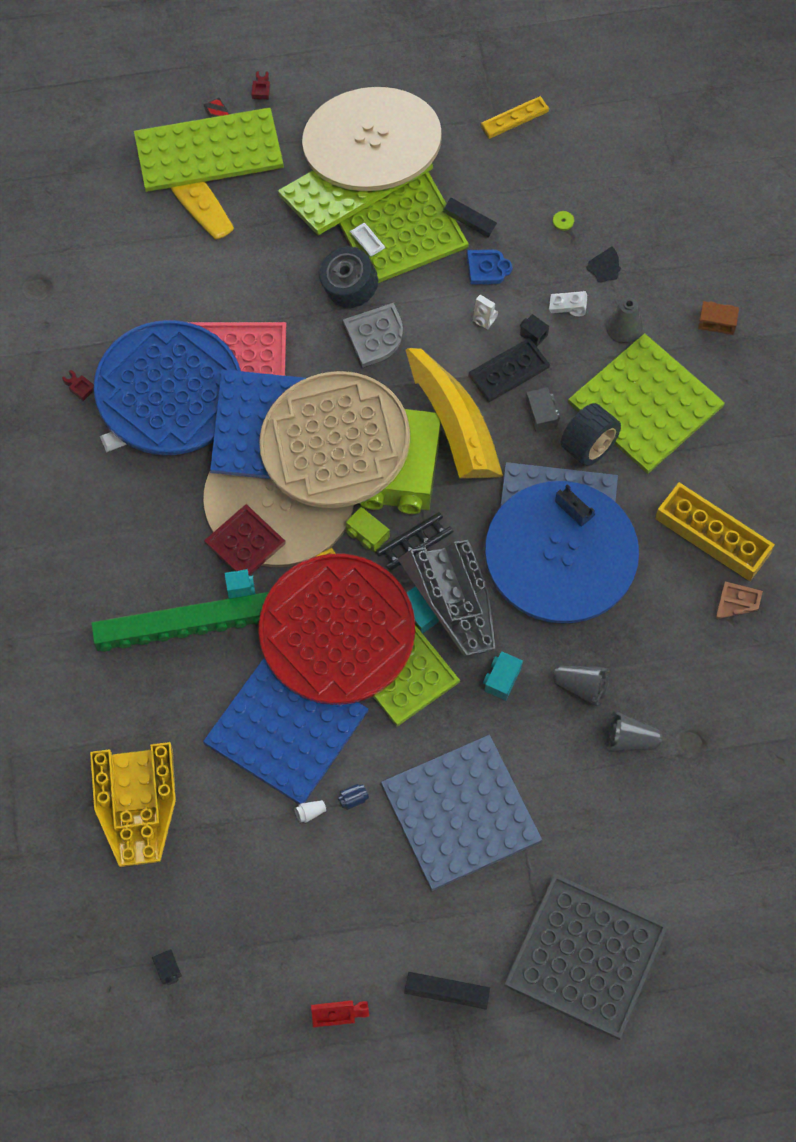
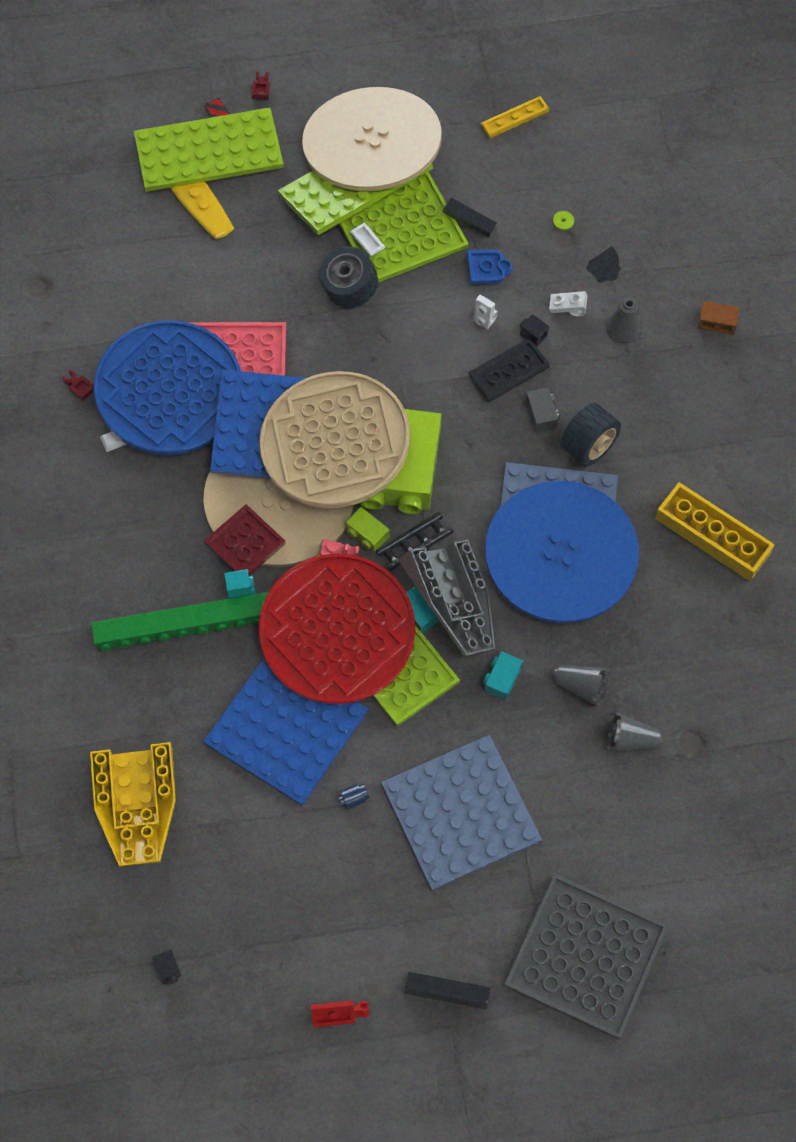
white cone [295,800,326,823] -> none
light grey plate [343,303,403,368] -> none
yellow slope [406,348,503,478] -> none
black hinge [555,484,595,527] -> none
lime plate [568,333,725,474] -> none
nougat wing [716,582,763,619] -> none
none -> coral plate [319,539,359,556]

